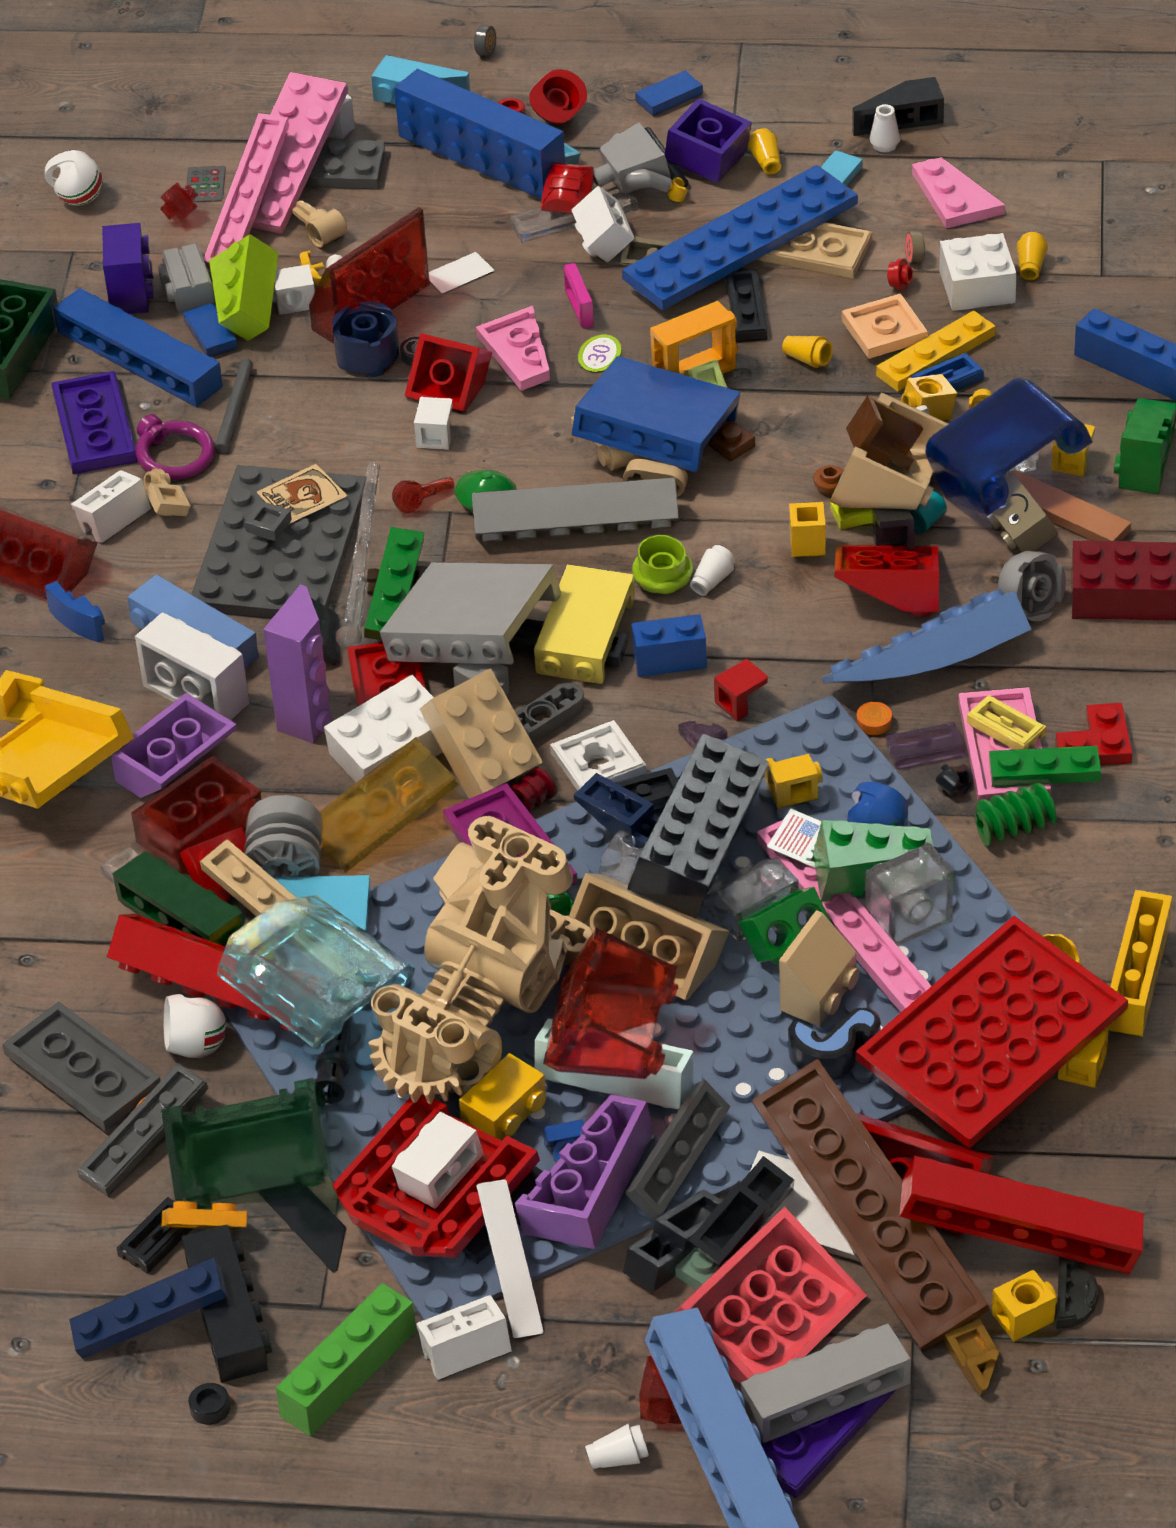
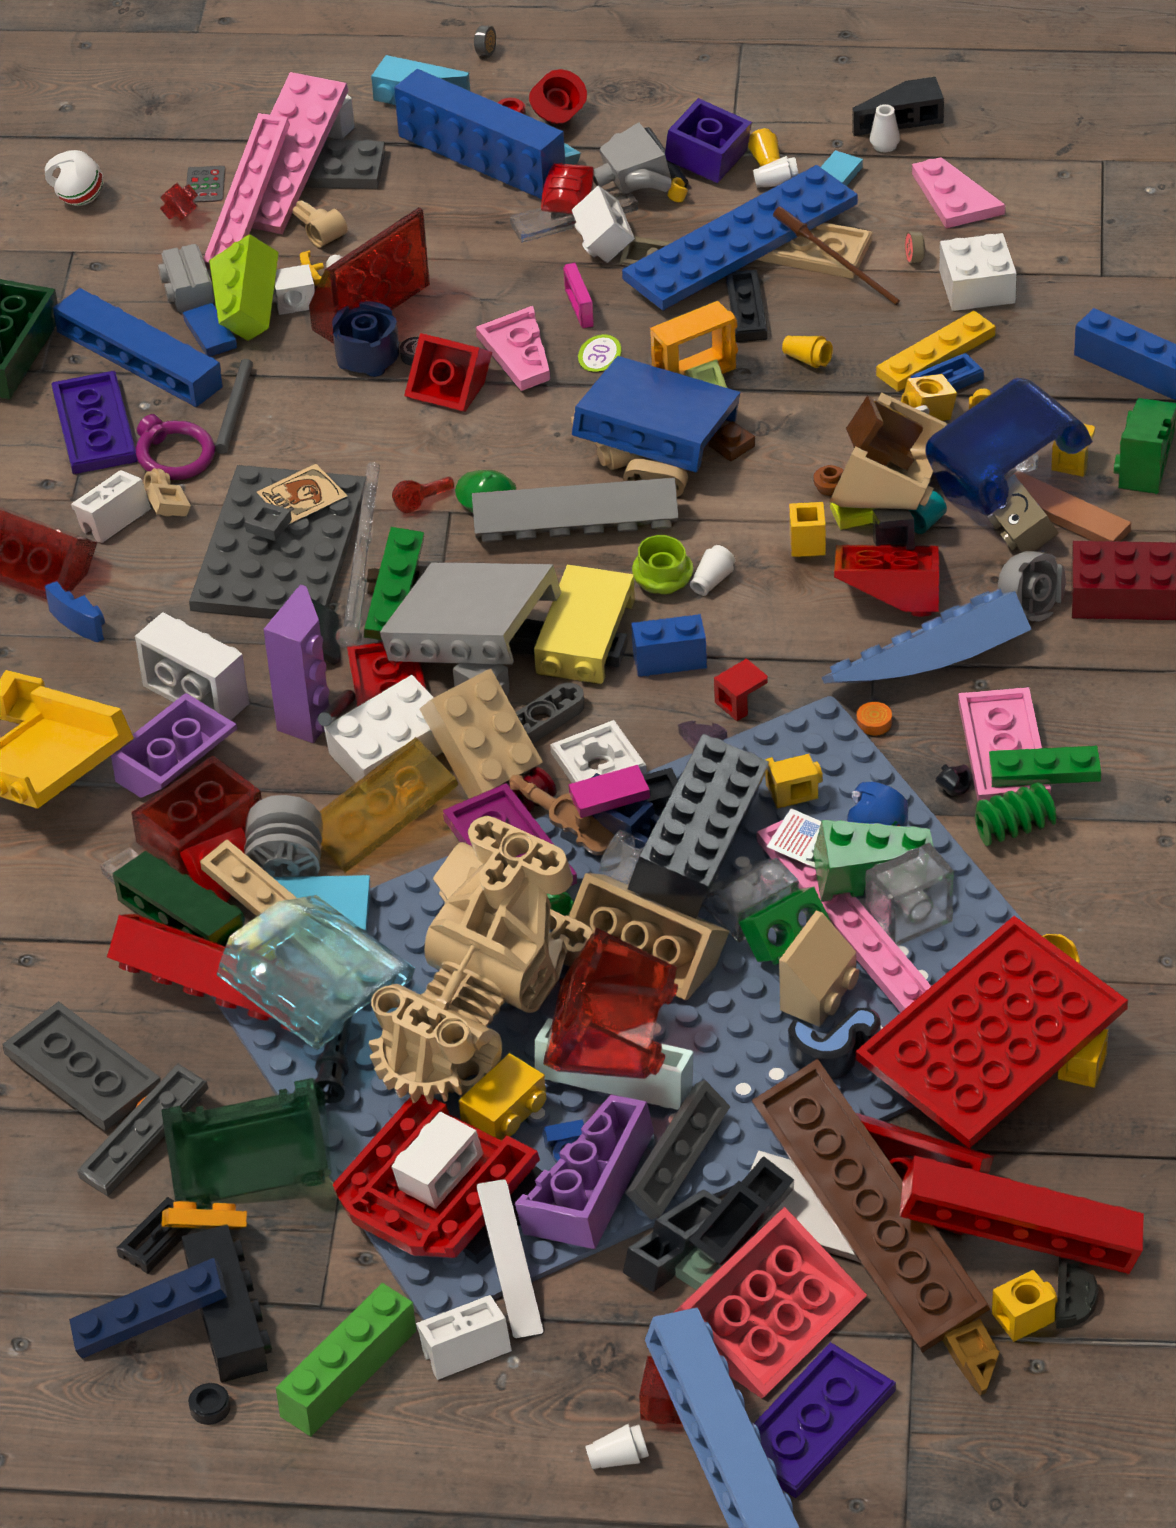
dark purple brick [102,223,154,314] -> none
medium blue brick [127,574,259,669] -> none
white helmet [163,994,227,1058] -> none
black sticker [246,1176,346,1272] -> none
white panel [414,397,453,450] -> none
white sticker [423,252,495,294] -> none
blue tile [635,70,703,116] -> none
light grey brick [741,1323,911,1443] -> none
light nougat plate [842,293,928,359] -> none
clear purple tile [886,722,965,769] -> none
red plate [887,258,913,291] -> none
light yellow tile [967,695,1046,750] -> none
yellow cone [1016,232,1048,281] -> none
red plate [1055,703,1132,765] -> none
yellow brick [1105,890,1172,1037] -> none
none -> black bar [318,690,355,726]
none -> medium nougat piece [509,775,619,855]
none -> dark pink tile [568,764,650,818]
none -> white cone [753,156,799,188]
none -> reddish brown piece [773,206,900,305]

